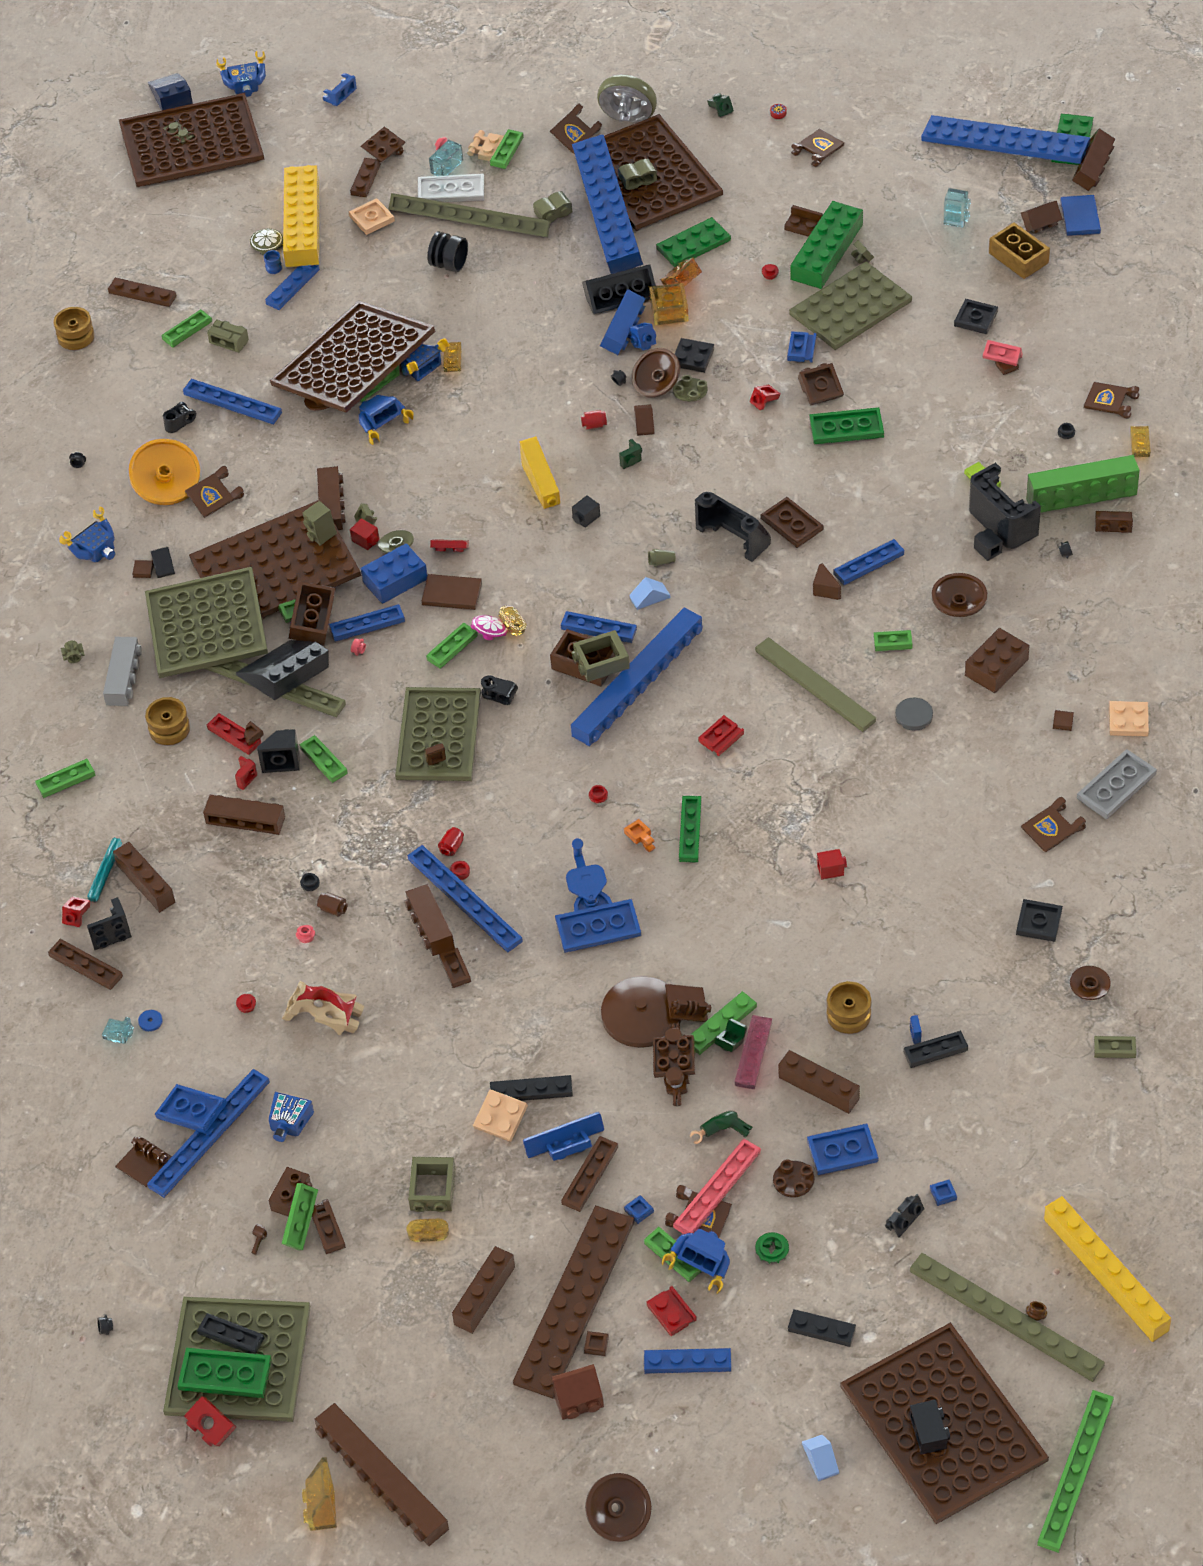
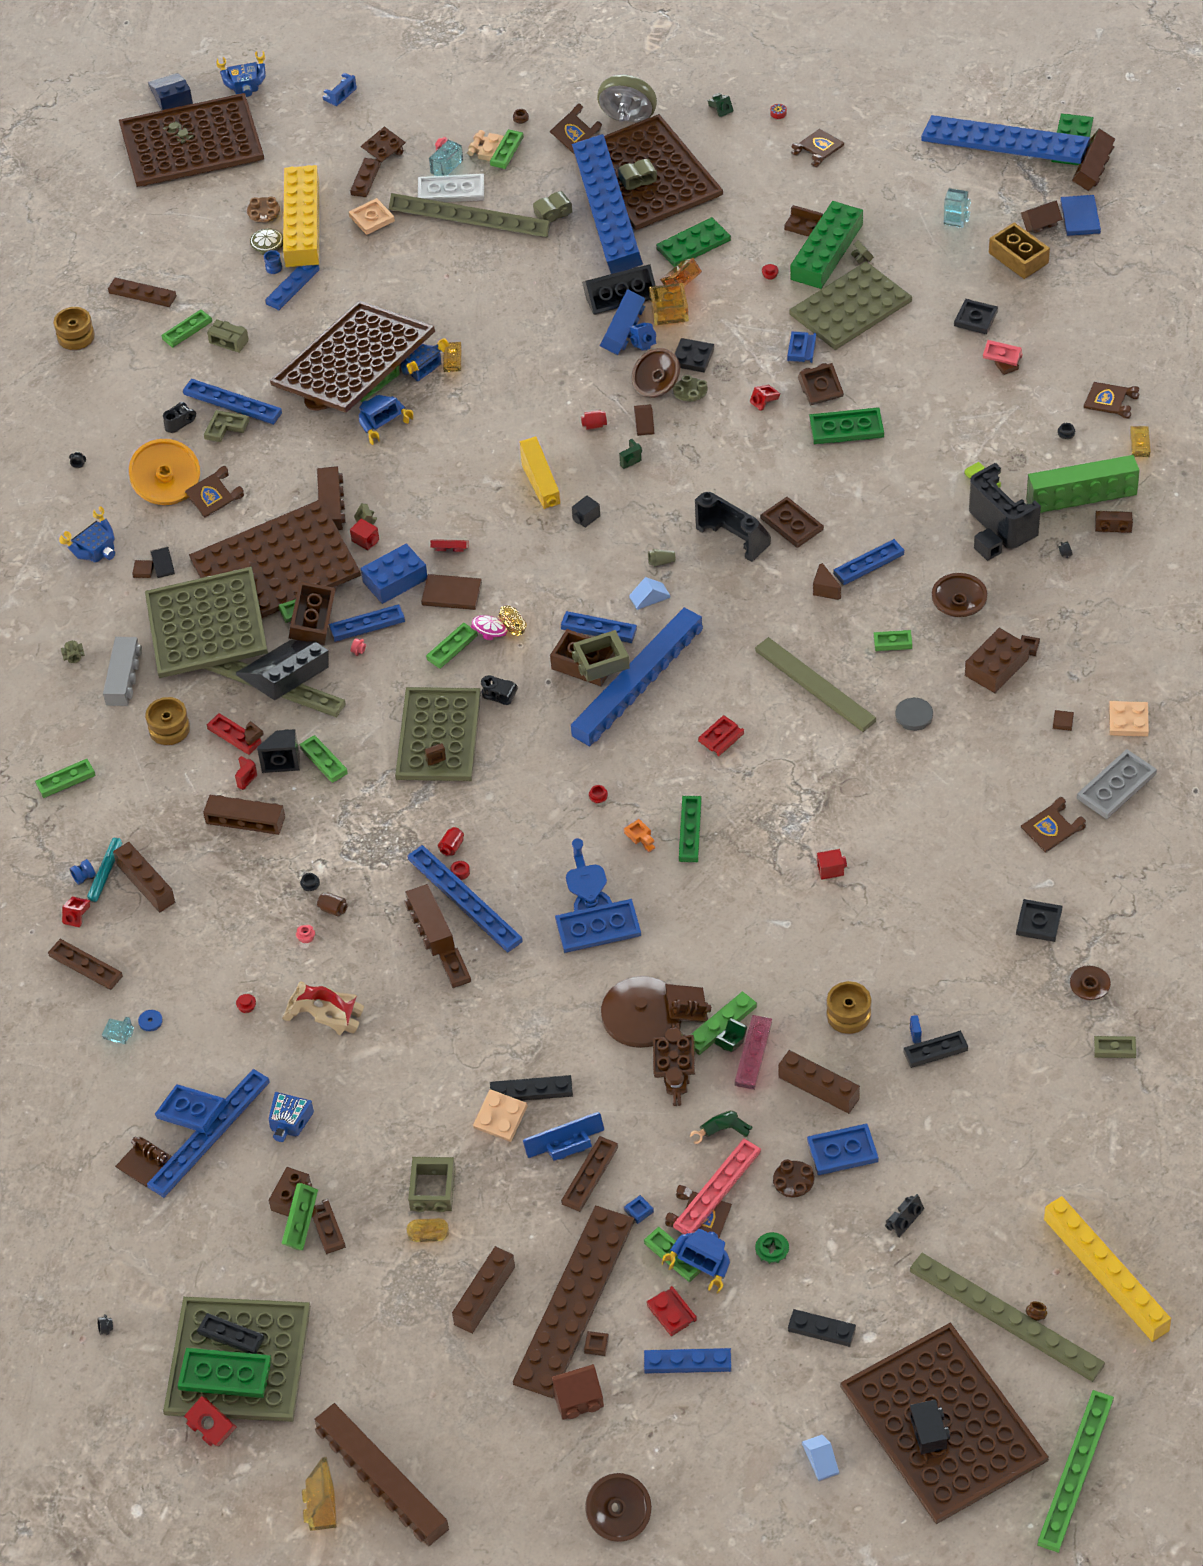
black bracket [87,897,132,950] -> none
reddish brown hand [251,1224,267,1255] -> none
olive brick [302,501,337,545] -> none
olive dish [378,530,414,553] -> none
black wheel [427,231,468,272] -> none
black plate [611,370,627,386] -> none
blue tile [930,1179,957,1206] -> none
none -> blue wheel [69,859,96,885]
none -> olive plate [204,410,249,442]
none -> medium nougat dish [247,196,280,222]
none -> reddish brown plate [513,109,529,124]
none -> reddish brown tile [1021,635,1040,656]

